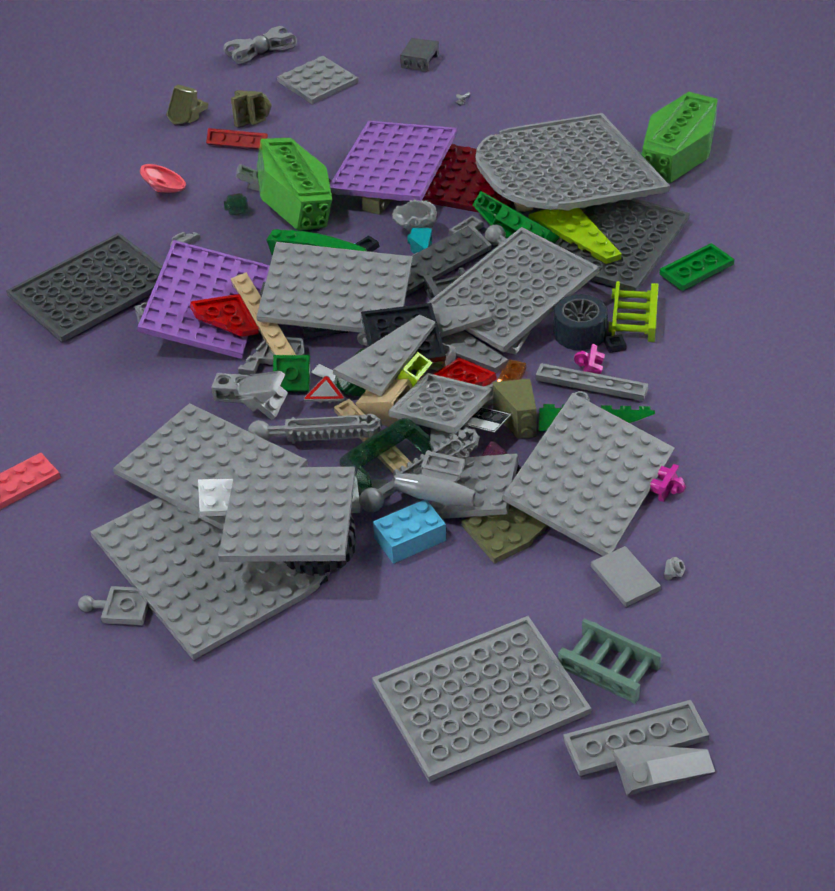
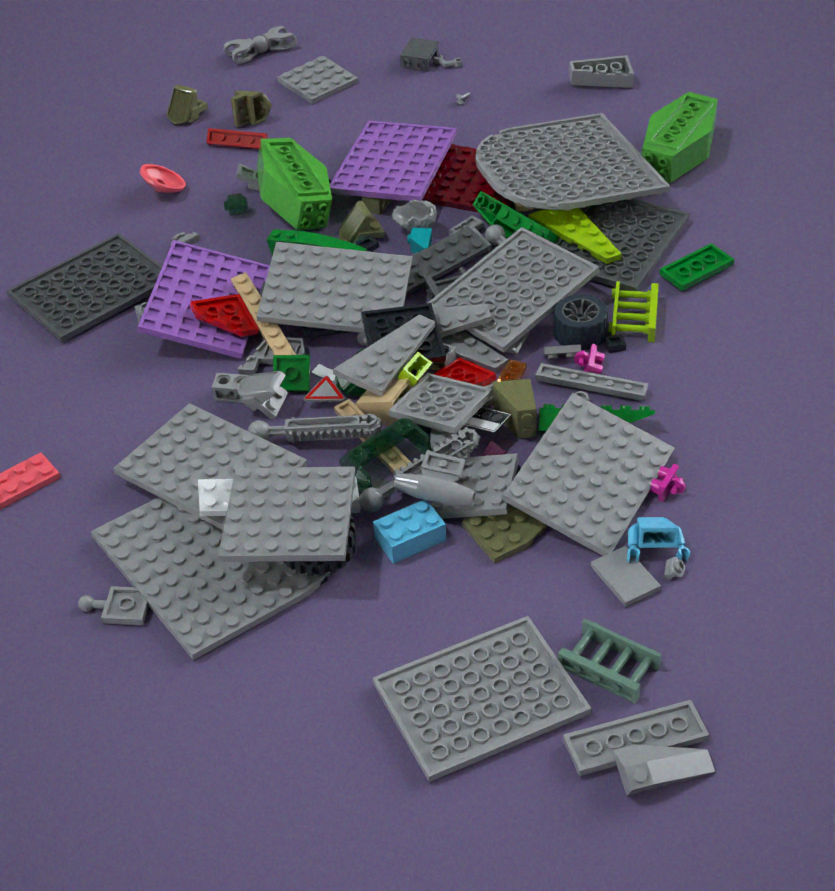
none -> olive piece [339,201,385,244]
none -> light grey arm [434,54,462,68]
none -> light grey plate [543,345,581,359]
none -> light grey wedge [568,55,634,88]
none -> medium azure torso [626,517,690,562]

